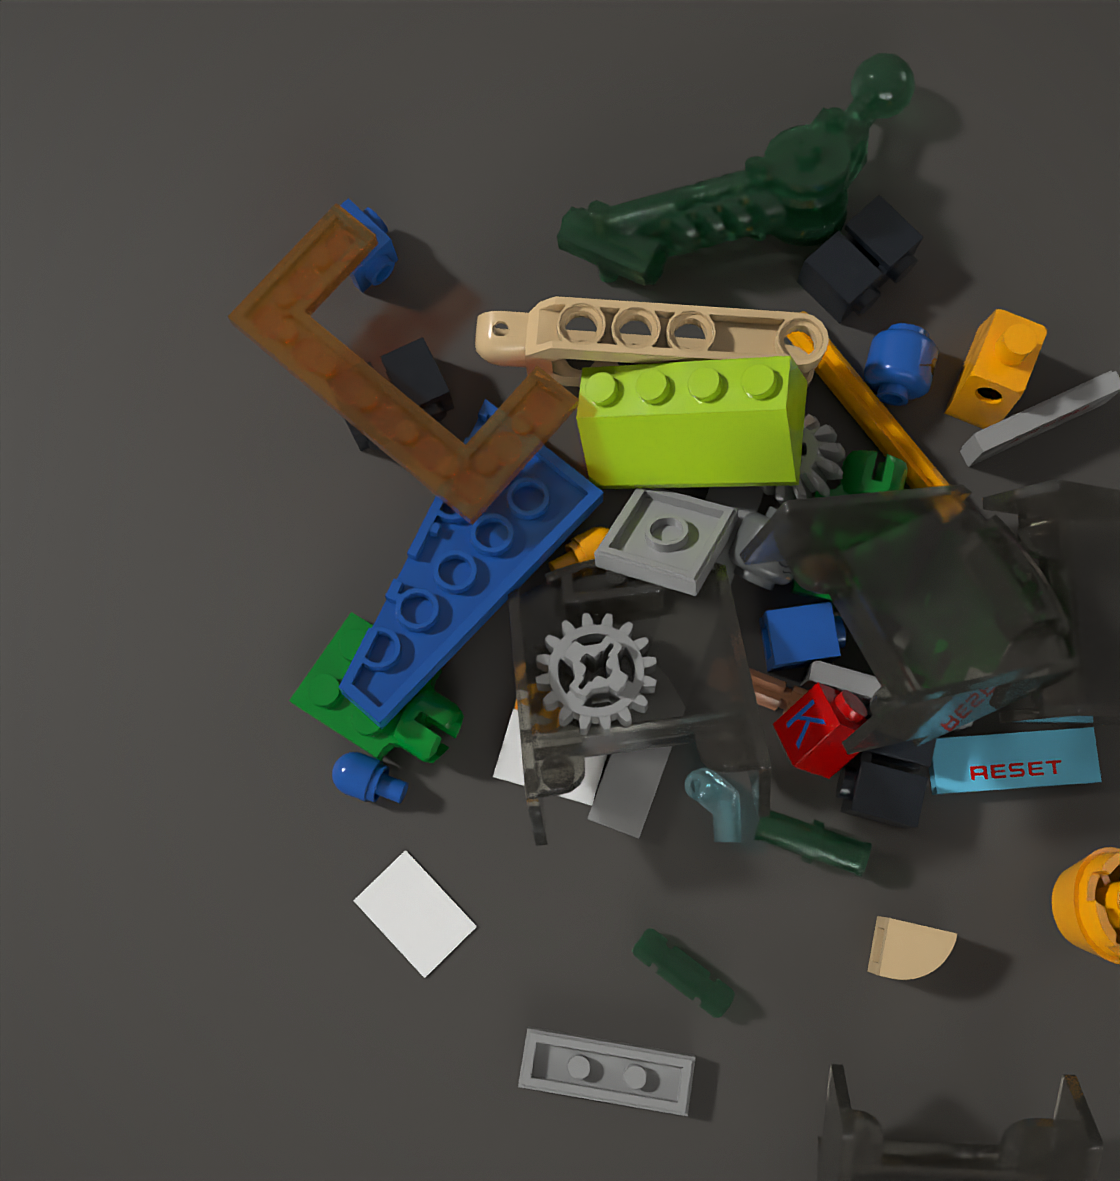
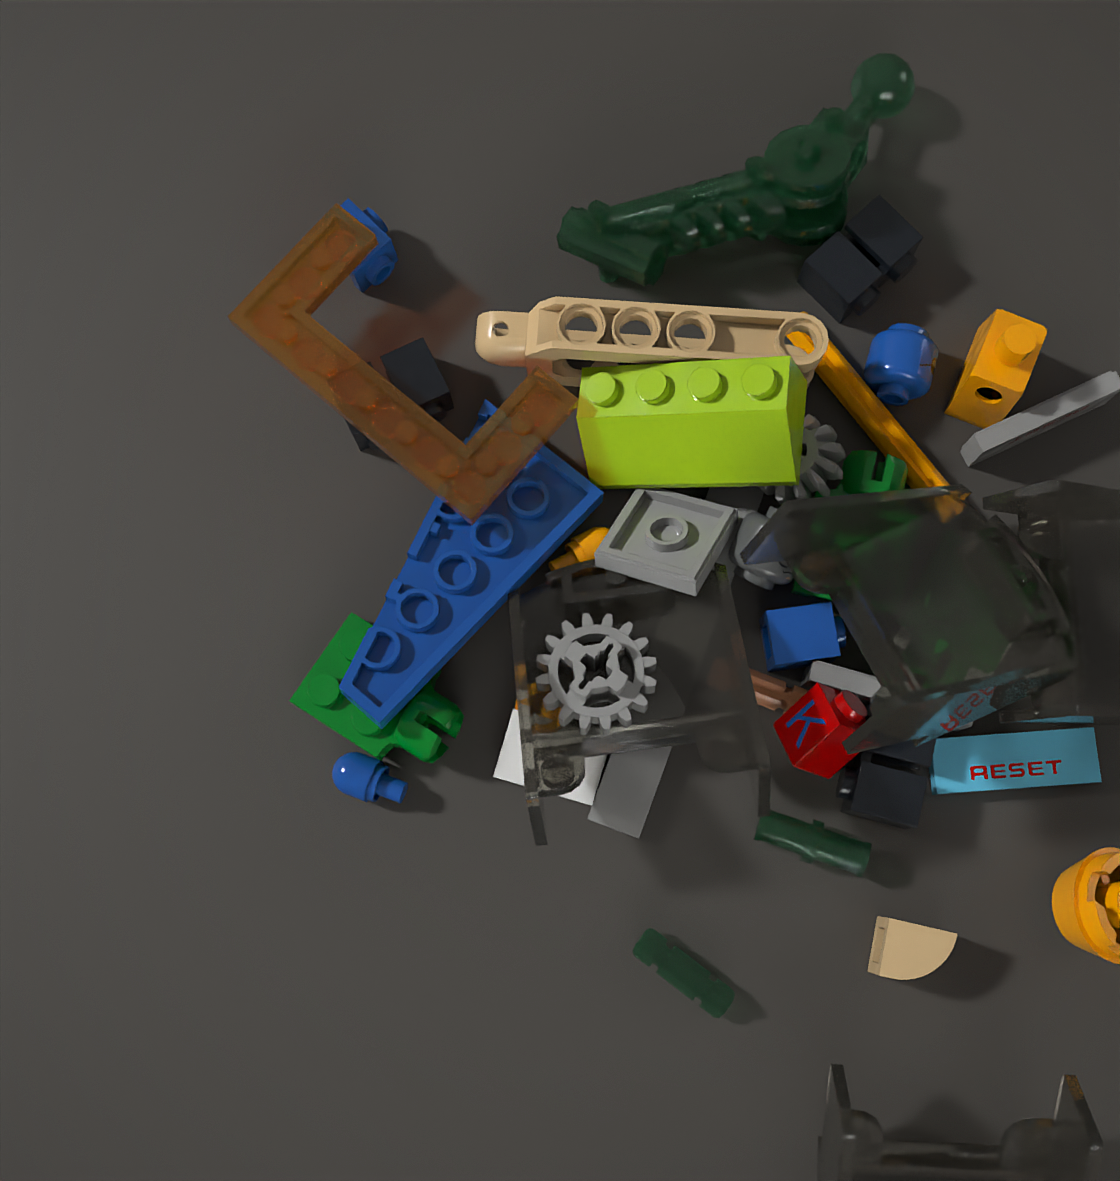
white sticker [353,850,477,978] -> none
light grey tile [518,1026,696,1116] -> none
clear light blue arm [684,768,741,842] -> none

